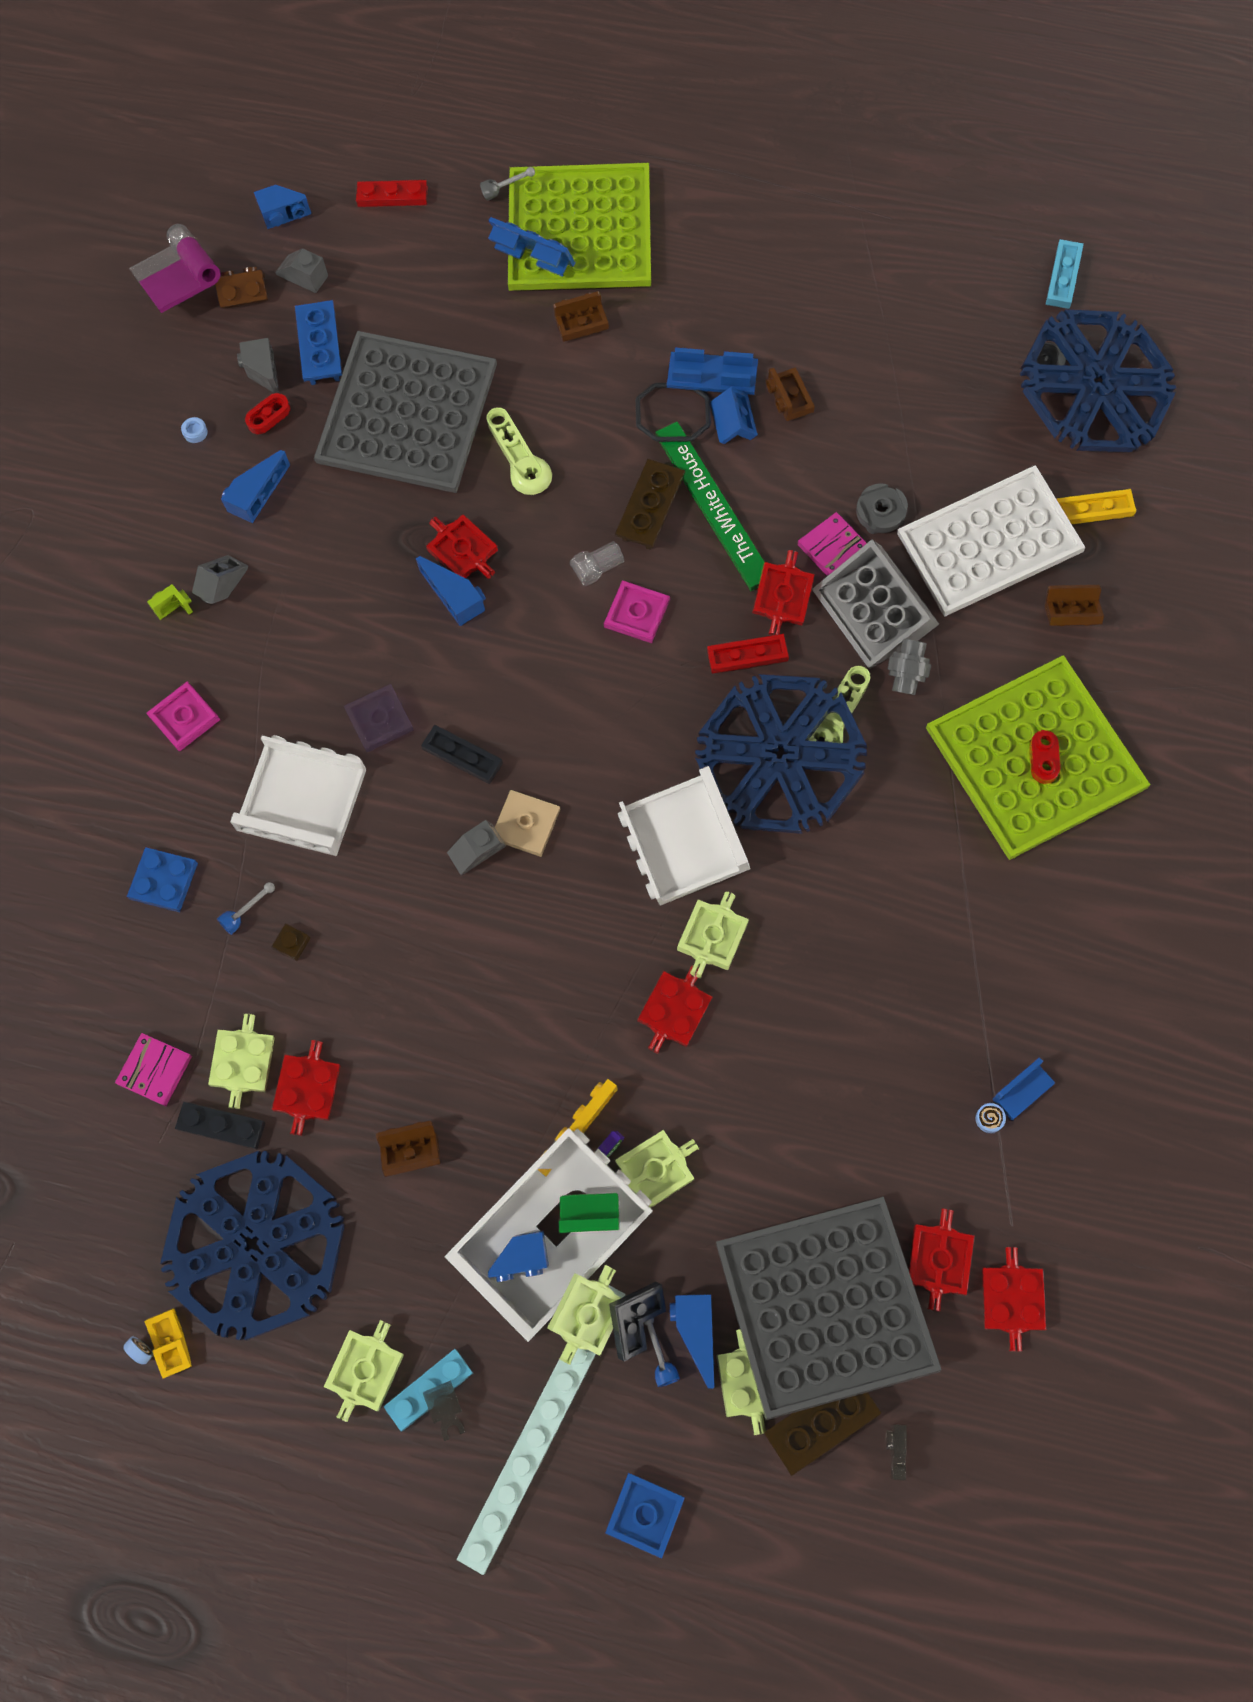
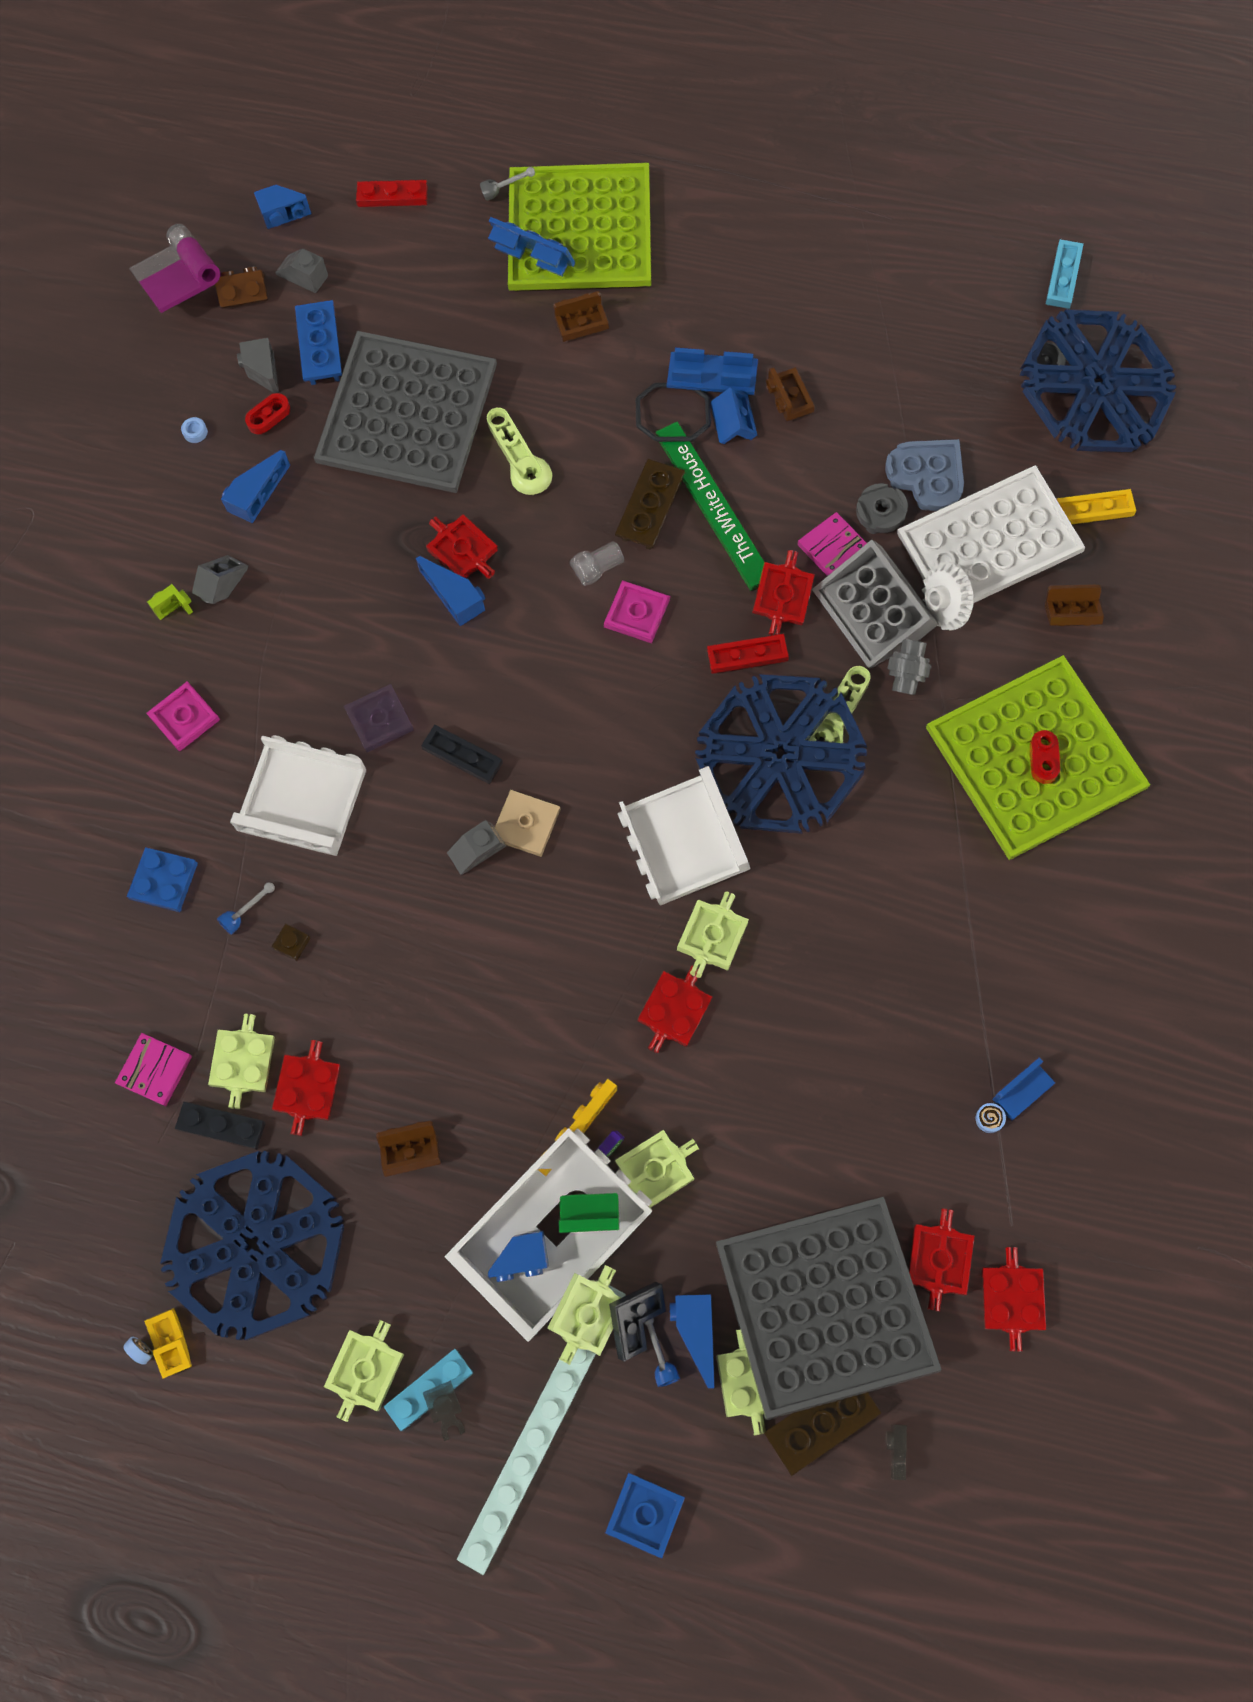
none -> sand blue plate [885,439,964,511]
none -> white gear [922,562,973,630]

